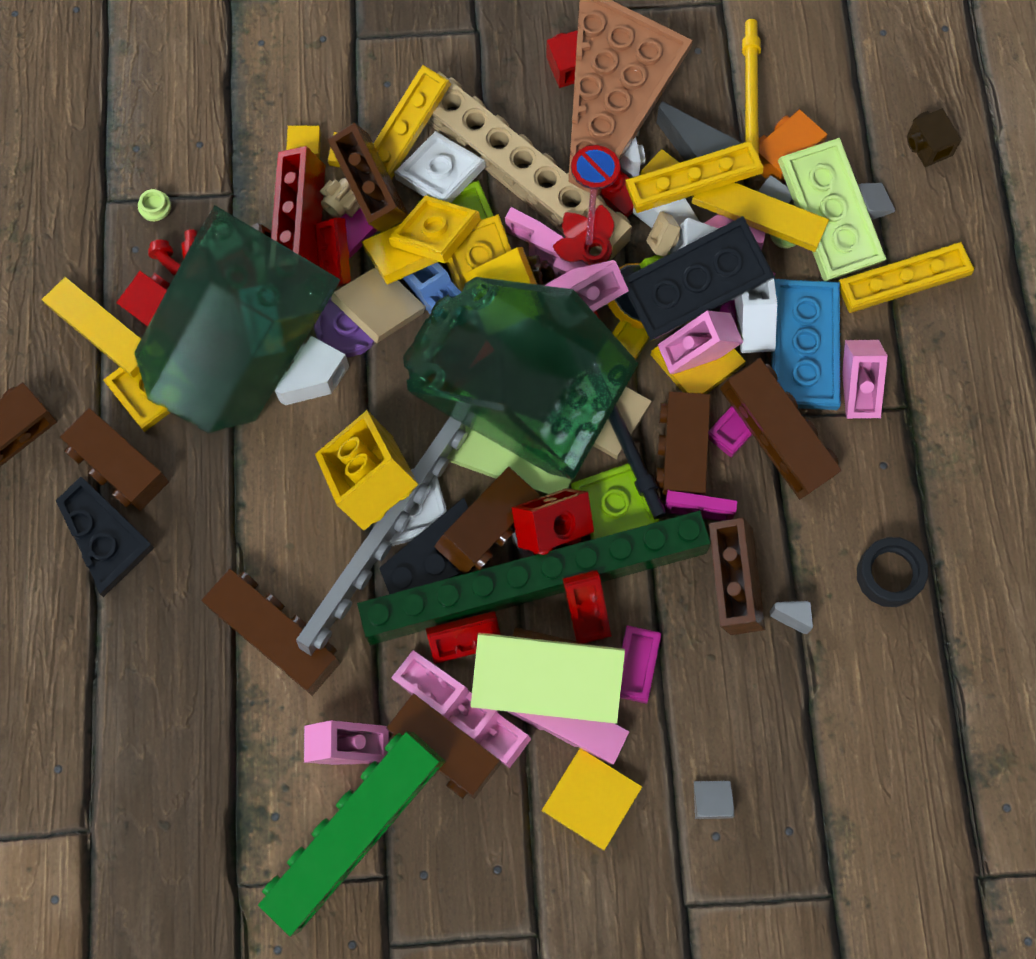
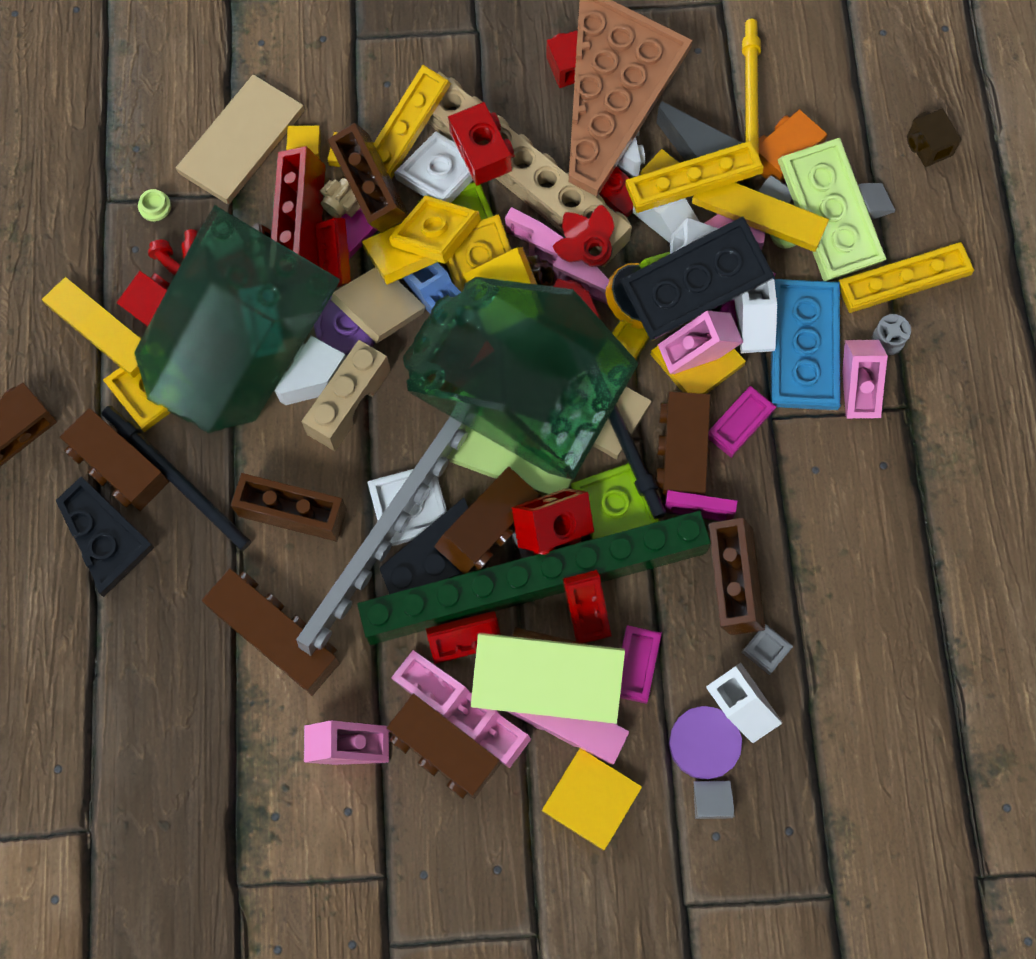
green brick [258,732,446,937] -> none
yellow brick [315,410,419,530] -> none
bright pink slope [543,260,629,325] -> none
piece [571,145,621,245] -> none
tan plate [646,211,681,257] -> none
reddish brown brick [720,358,842,500] -> none
light grey slope [770,601,813,634] -> none
black tyre [857,537,928,607] -> none
none -> black bar [102,405,251,551]
none -> tan tile [176,75,305,205]
none -> reddish brown brick [231,473,347,542]
none -> tan arch [301,340,391,451]
none -> red brick [448,102,515,186]
none -> medium lavender tile [669,706,742,780]
none -> white slope [706,663,783,743]
none -> light grey tile [742,624,793,675]
none -> light grey wheel [872,314,911,355]

